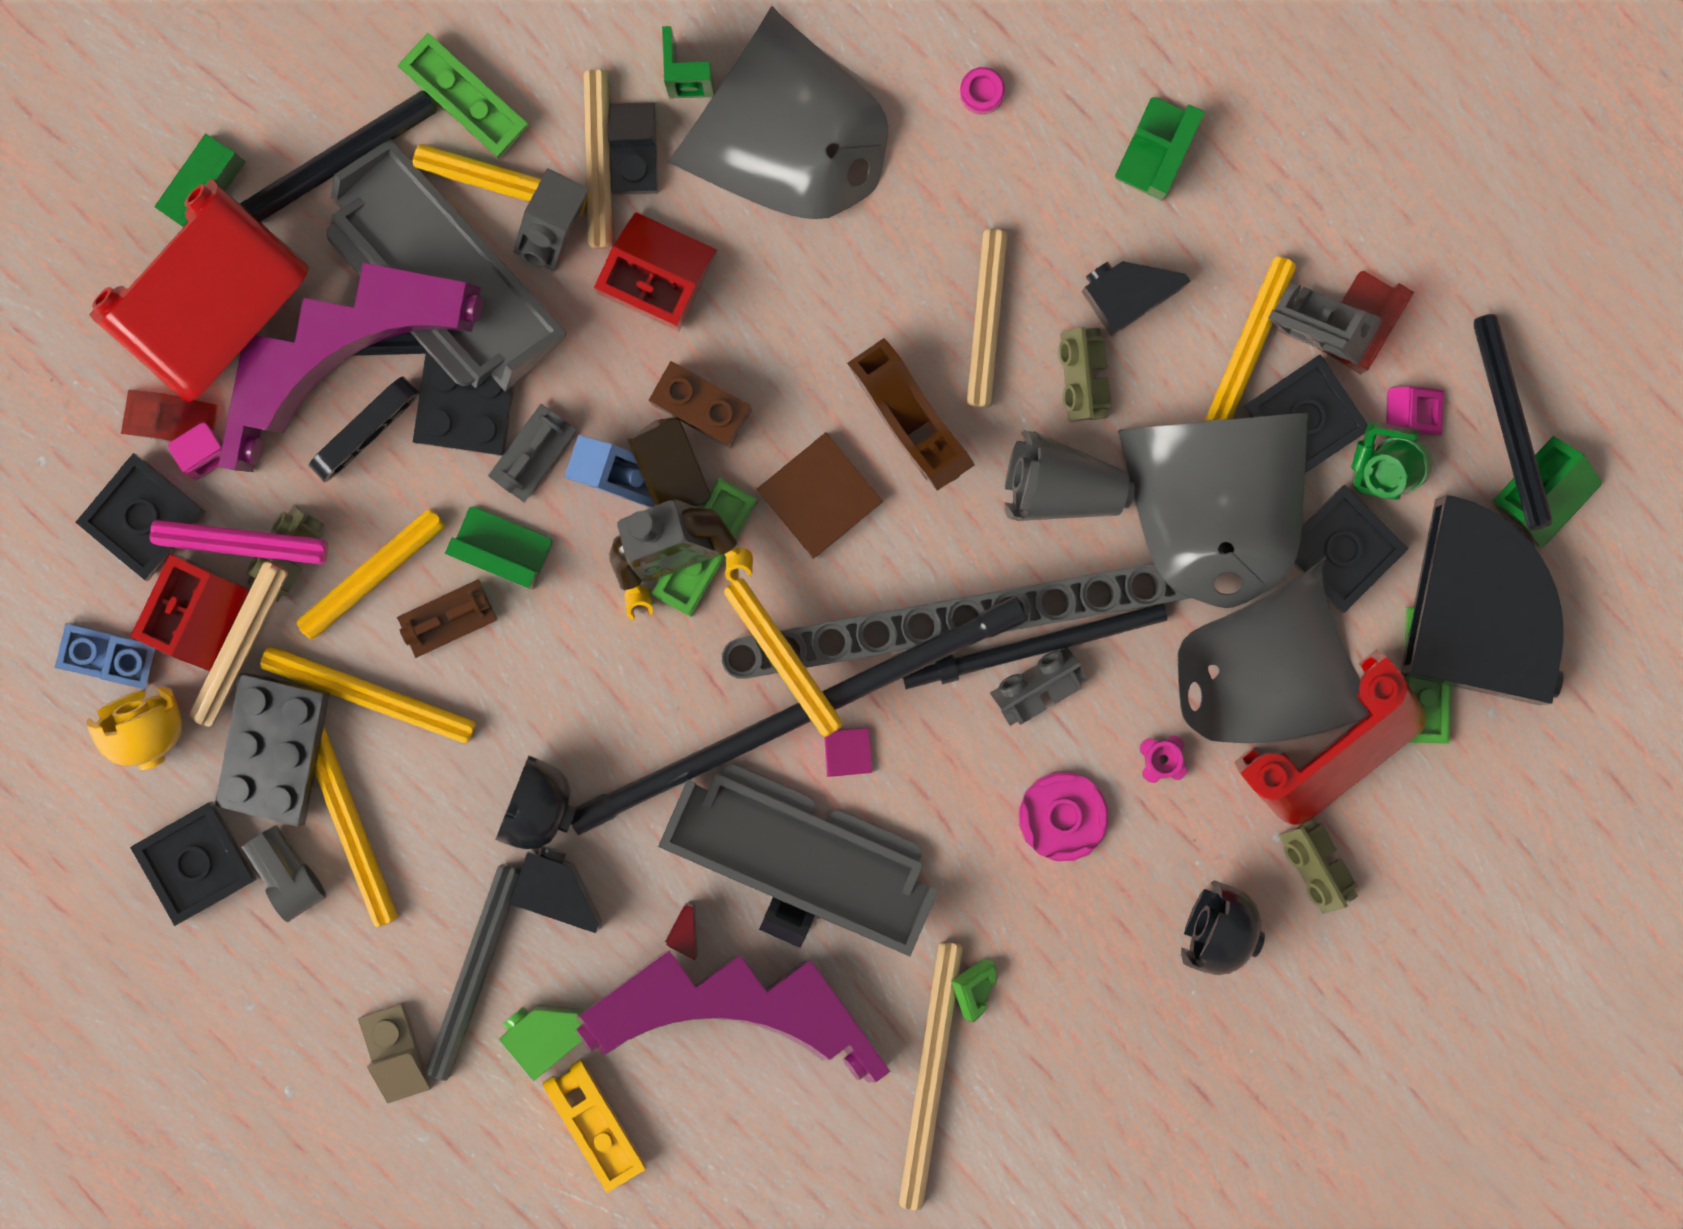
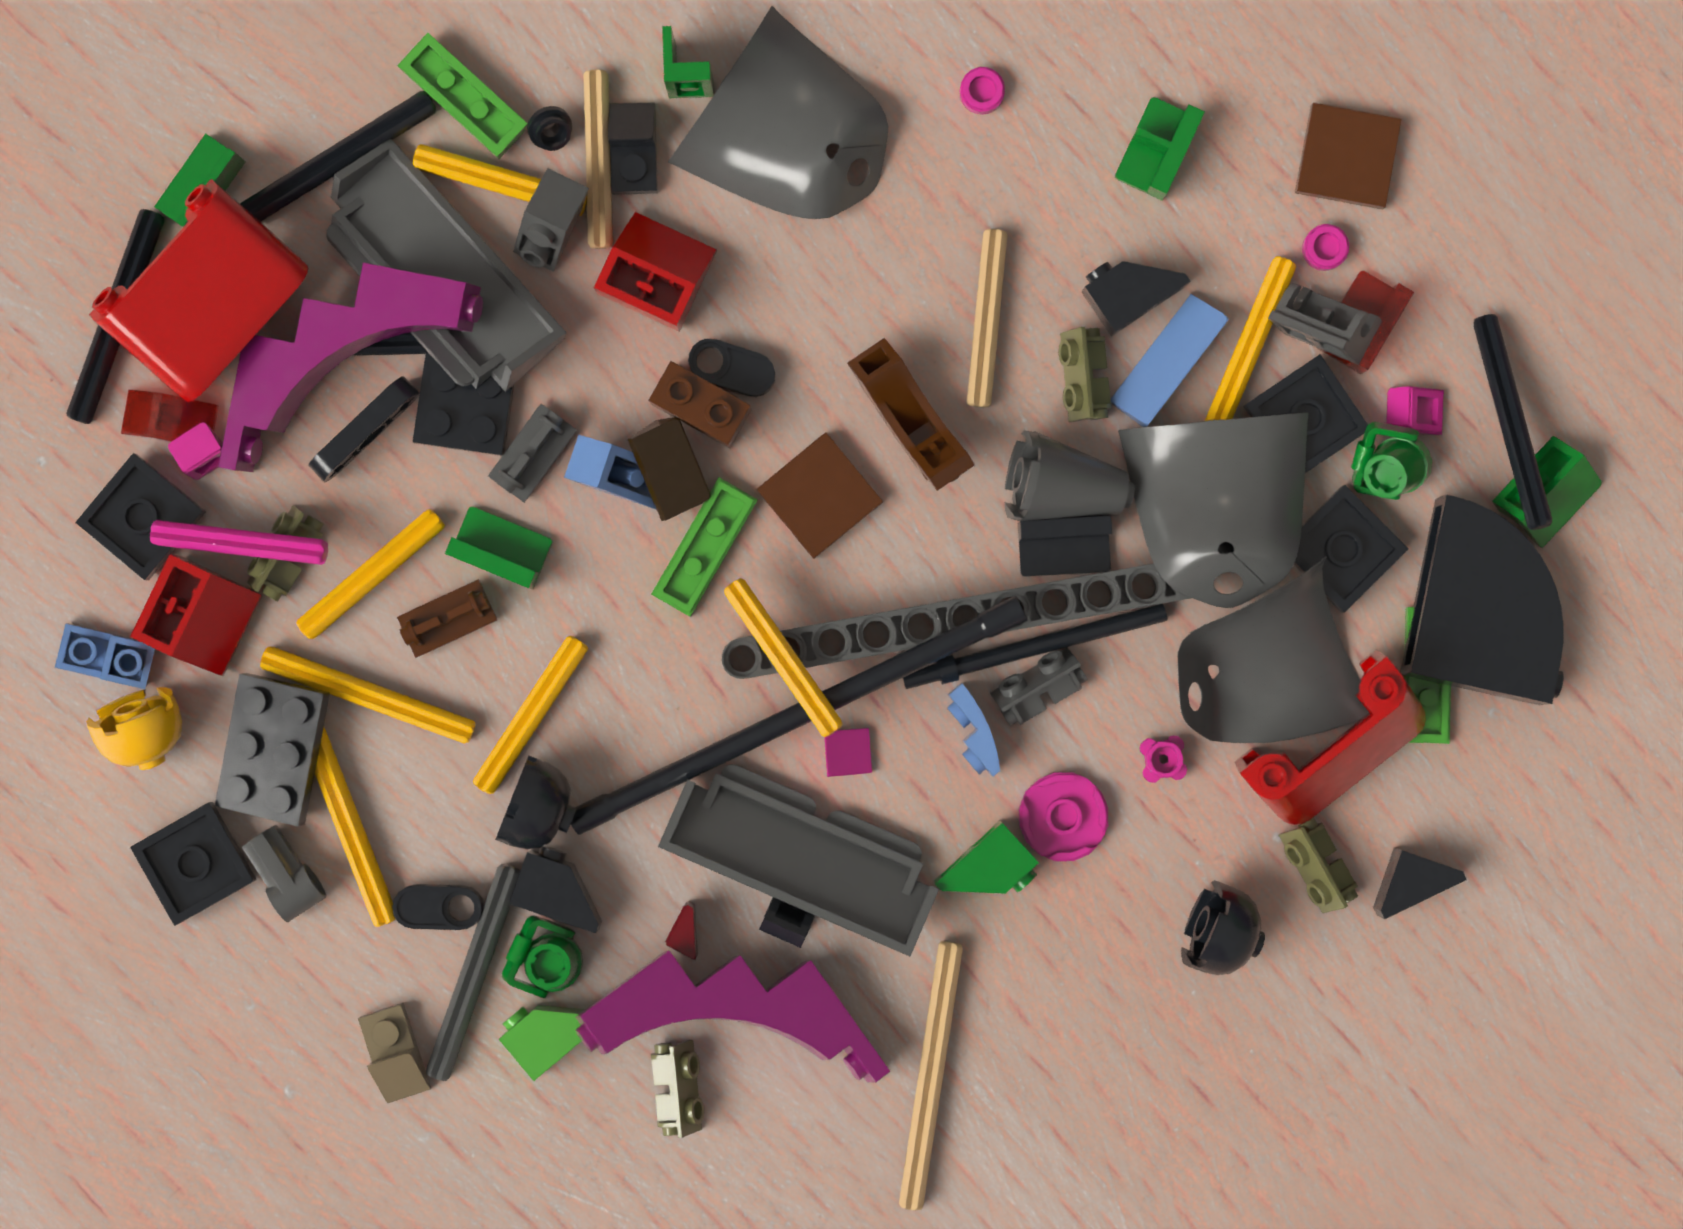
tan axle [190,561,288,727] -> none
yellow plate [542,1059,647,1193] -> none
torso [609,500,753,621] -> none
bright green tile [951,958,997,1022] -> none
none -> black axle [66,209,164,424]
none -> black piece [392,884,484,930]
none -> yellow axle [473,636,588,794]
none -> green piece [502,915,583,998]
none -> black plate [527,106,572,151]
none -> olive hinge [651,1040,704,1138]
none -> black piece [688,338,776,397]
none -> green slope [934,820,1039,894]
none -> medium blue slope [947,683,1000,777]
none -> black panel [1018,516,1112,577]
none -> medium blue slope [1110,294,1230,427]
none -> reddish brown tile [1295,103,1402,210]
none -> dark pink tile [1302,224,1349,271]
none -> black slope [1373,848,1467,919]

